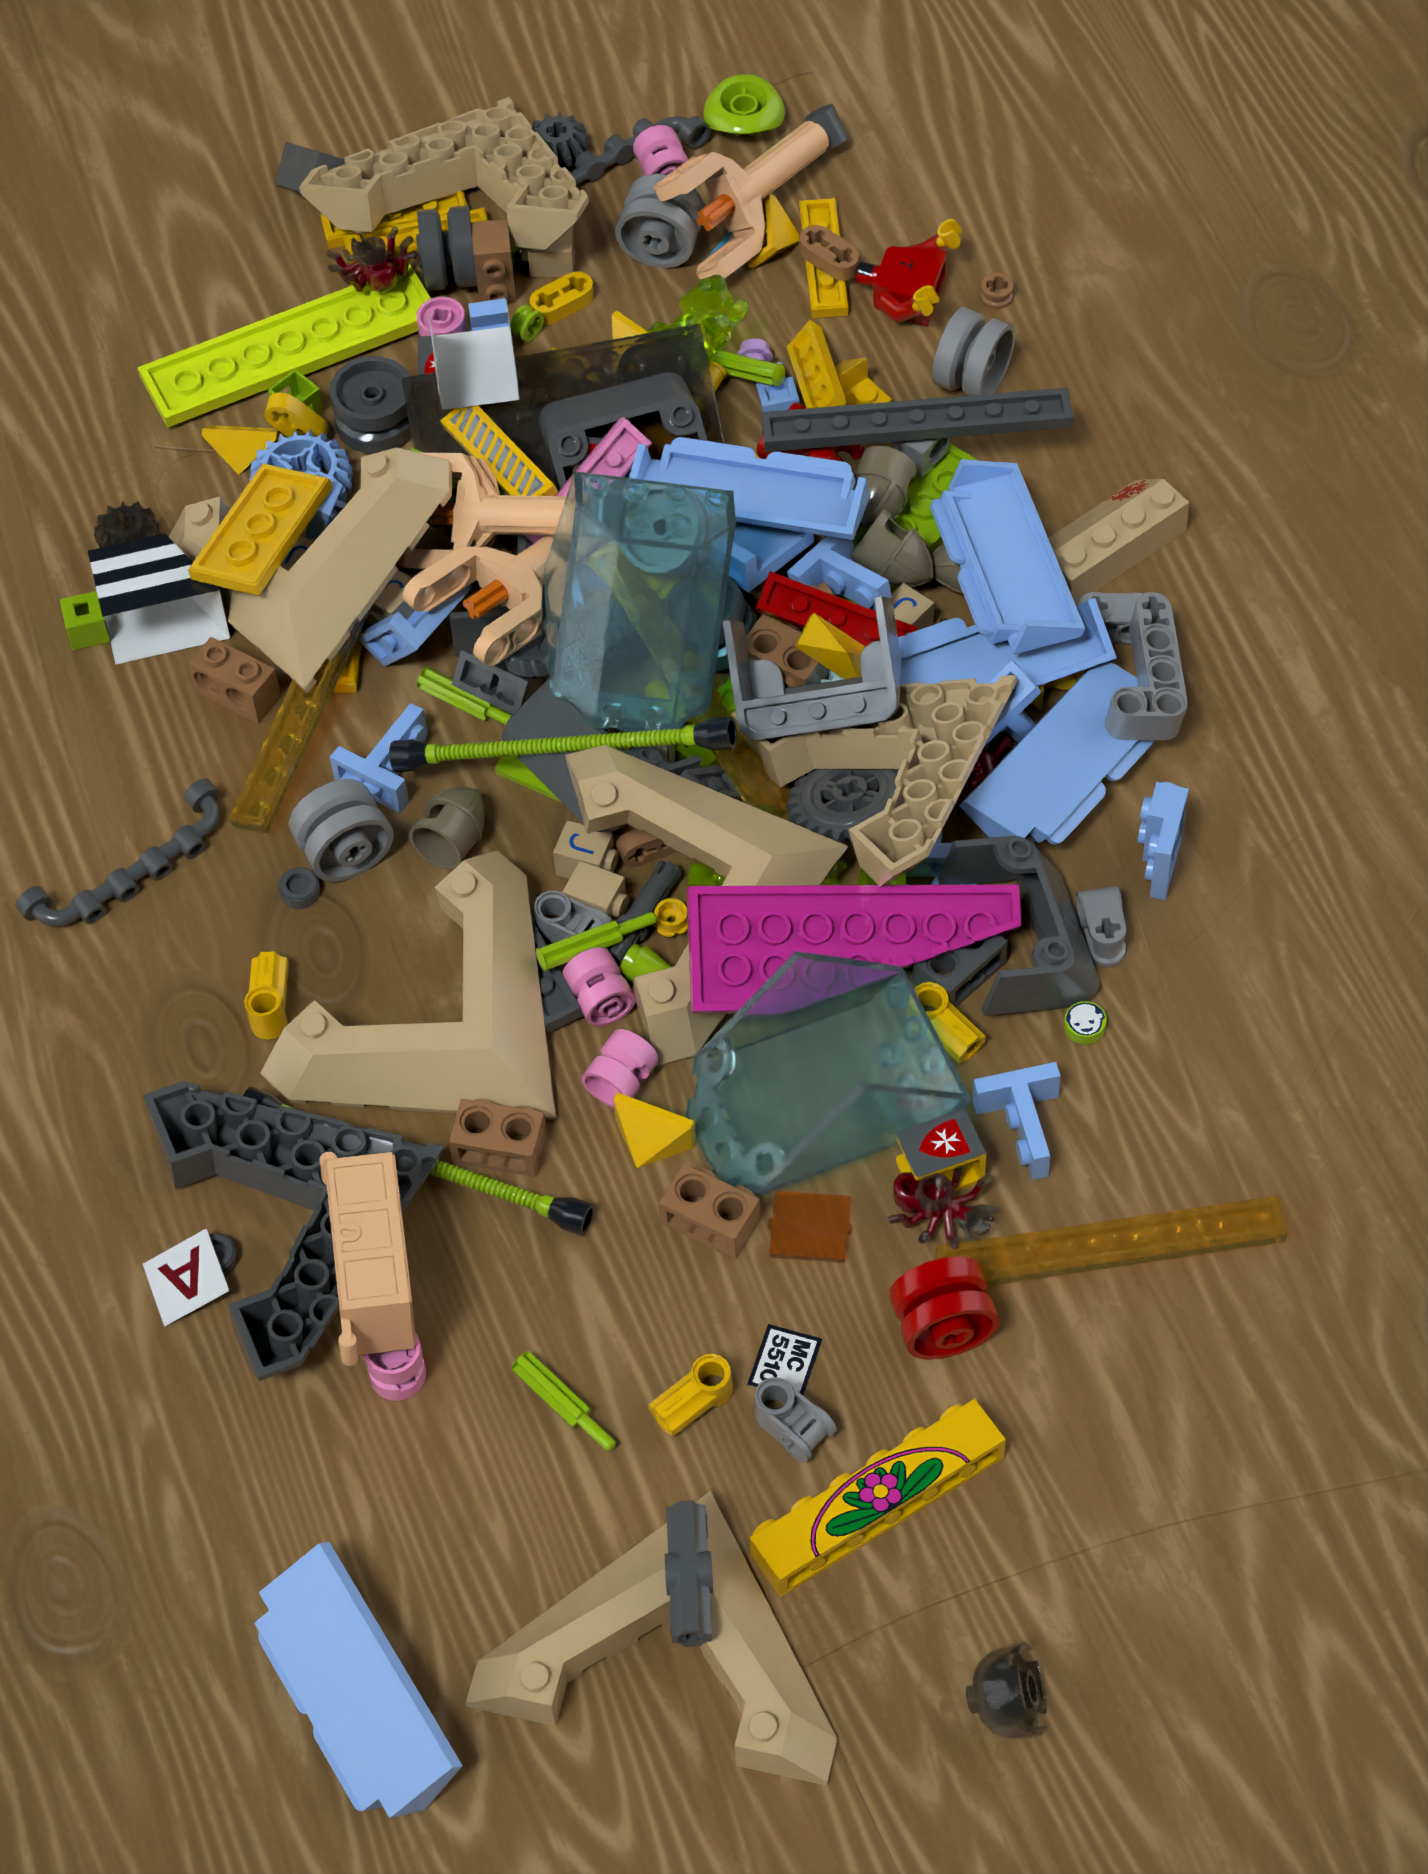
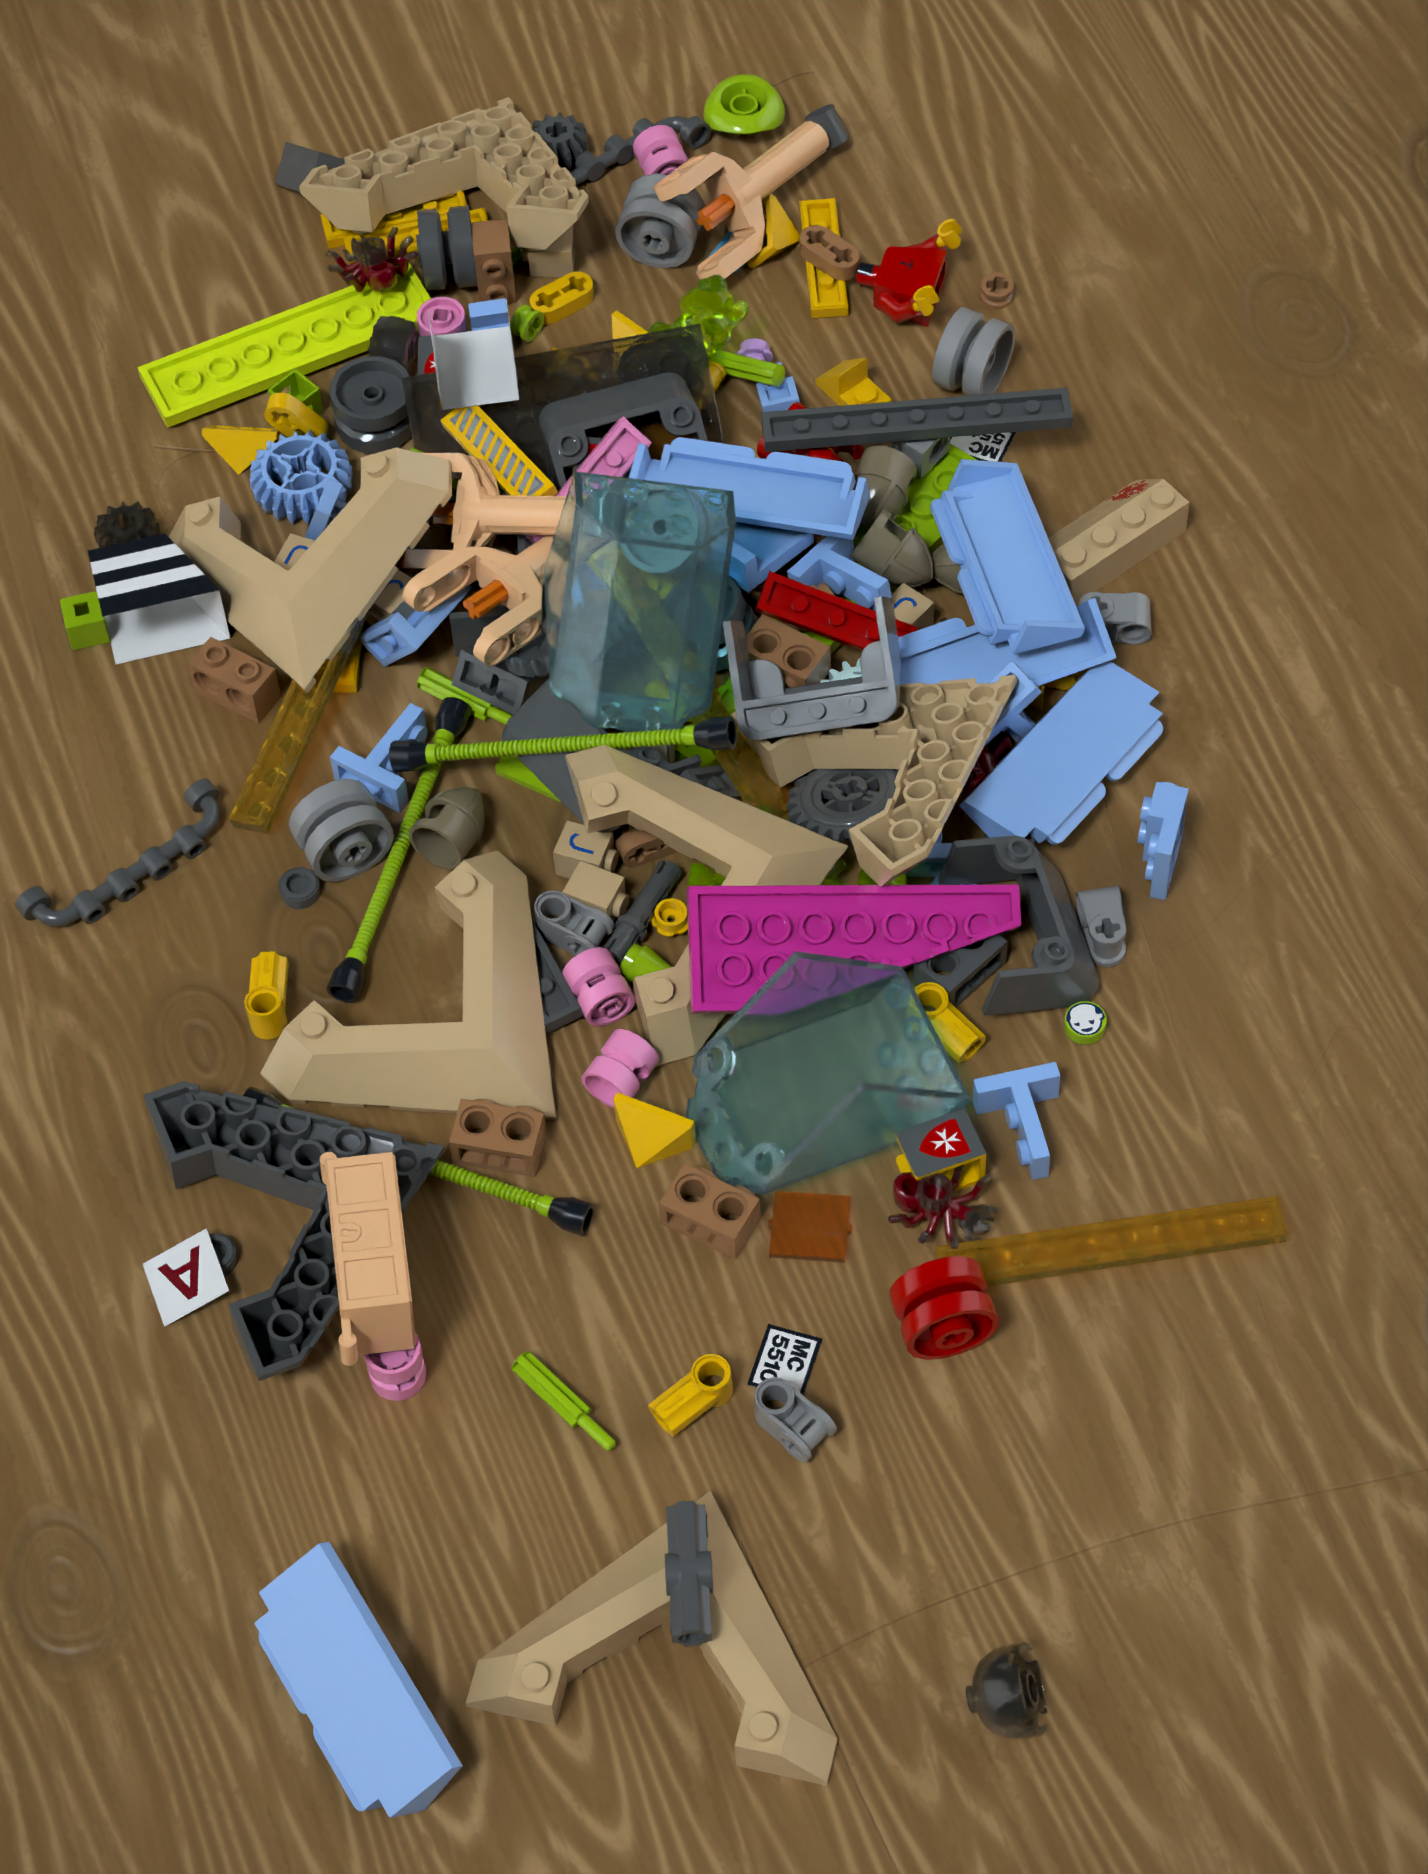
yellow tile [188,463,332,596] -> none
lime axle [536,912,657,972] -> none
yellow brick [749,1398,1006,1598] -> none
yellow plate [787,320,847,409] -> none
yellow slope [795,613,865,679] -> none
light grey beam [1105,592,1187,740] -> none
none -> lime hose [326,697,471,1003]
none -> clear smoke gear [368,316,418,374]
none -> sticker [950,432,1016,462]

